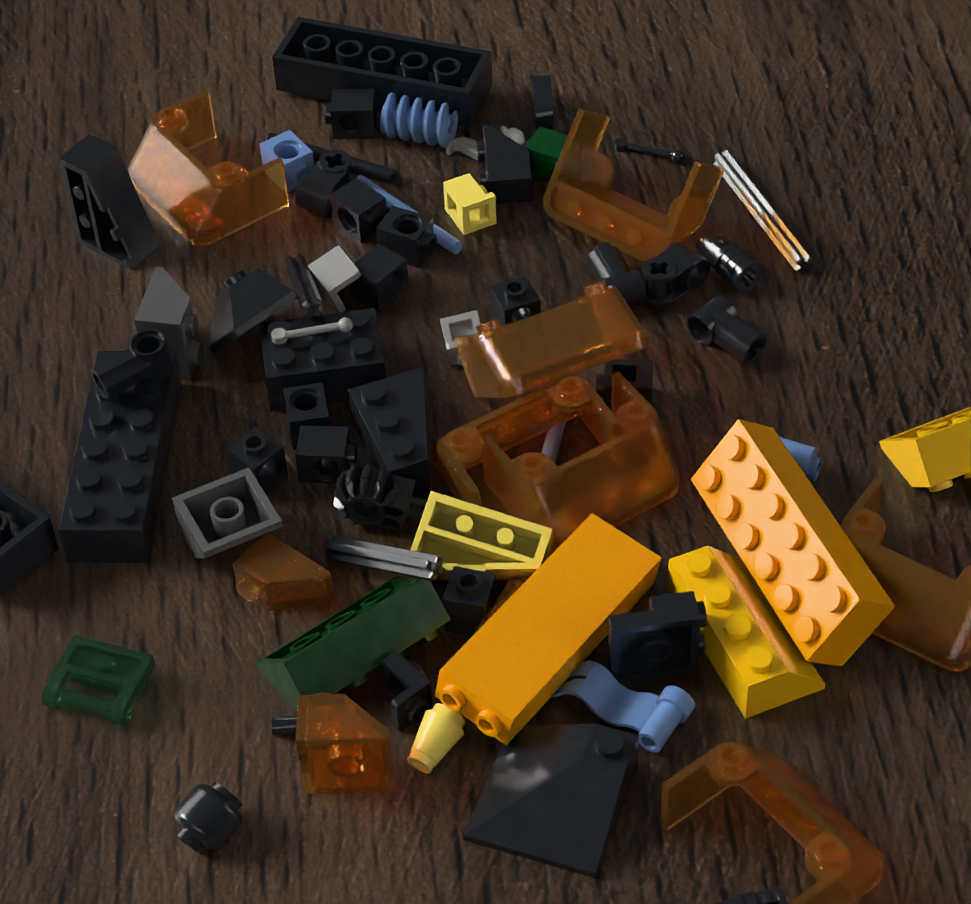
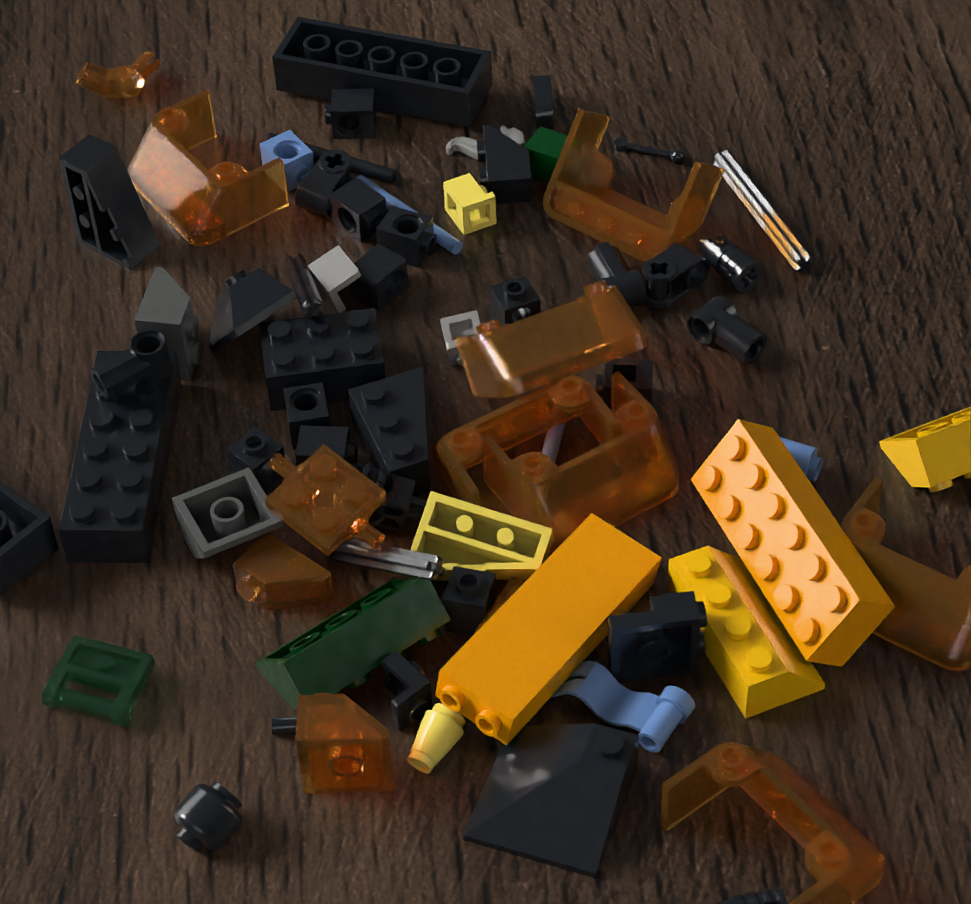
light grey hinge [271,317,353,345] -> none
medium blue piece [380,93,458,148] -> none
none -> clear orange arm [76,51,160,98]
none -> clear orange plate [265,444,386,556]

